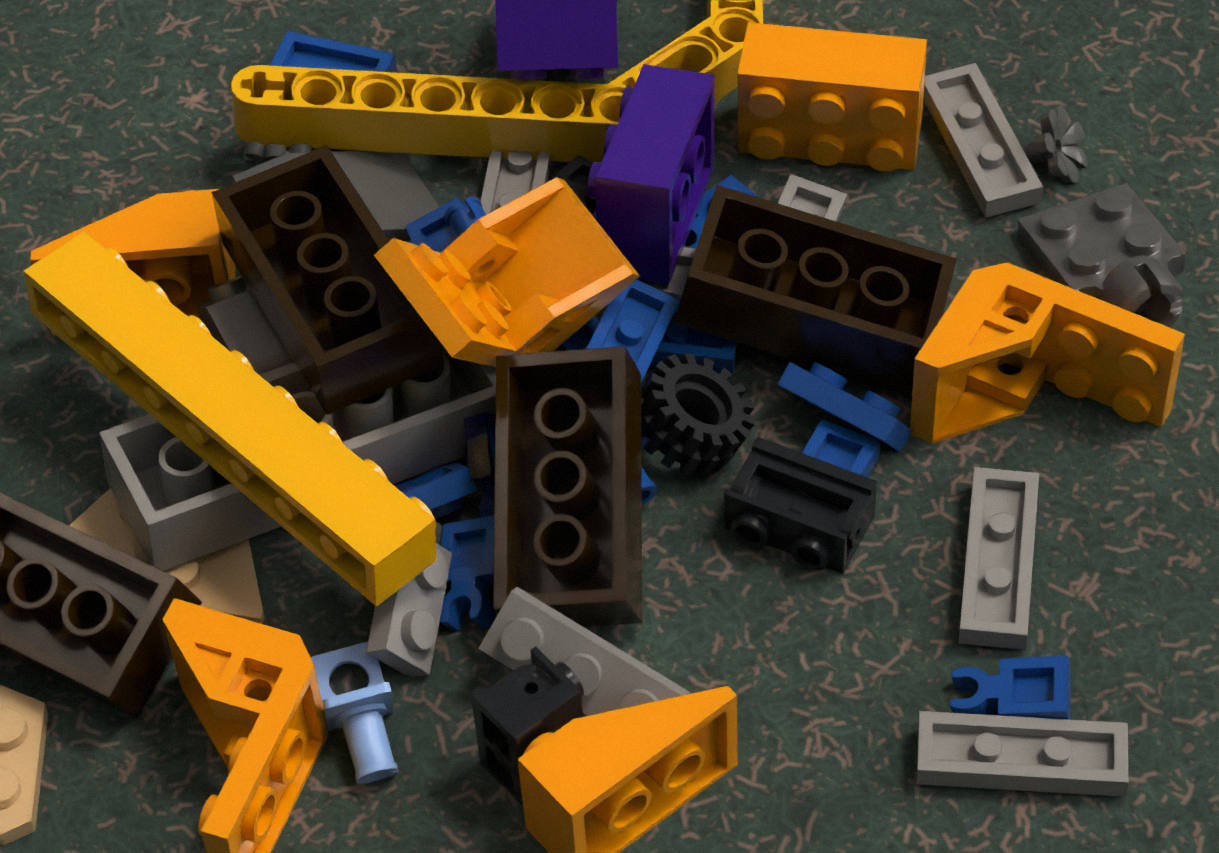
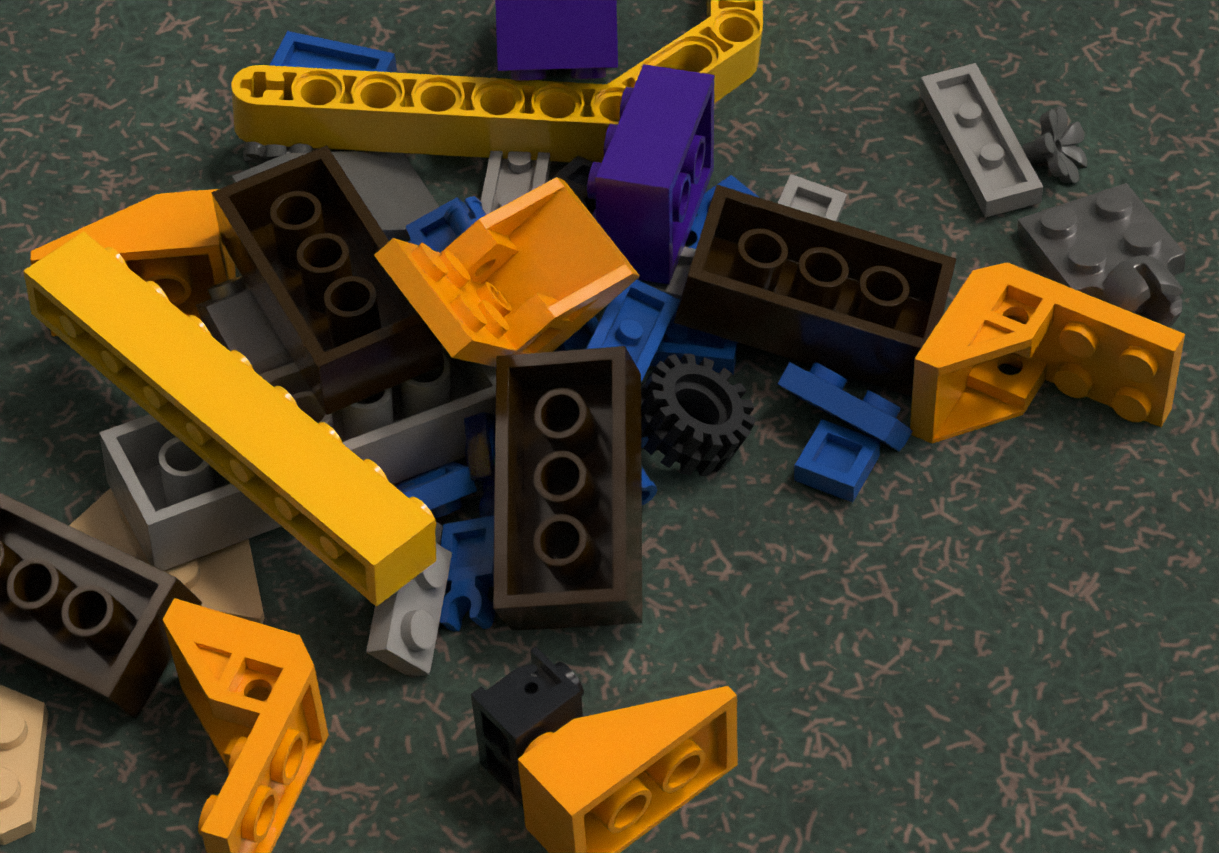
light blue bracket [311,642,399,784] -> none
light grey plate [478,587,691,716] -> none
black hinge [724,437,877,574] -> none
light orange brick [738,22,927,172] -> none
light grey plate [916,711,1129,797] -> none
blue plate [950,656,1071,719] -> none
light grey plate [958,467,1039,650] -> none

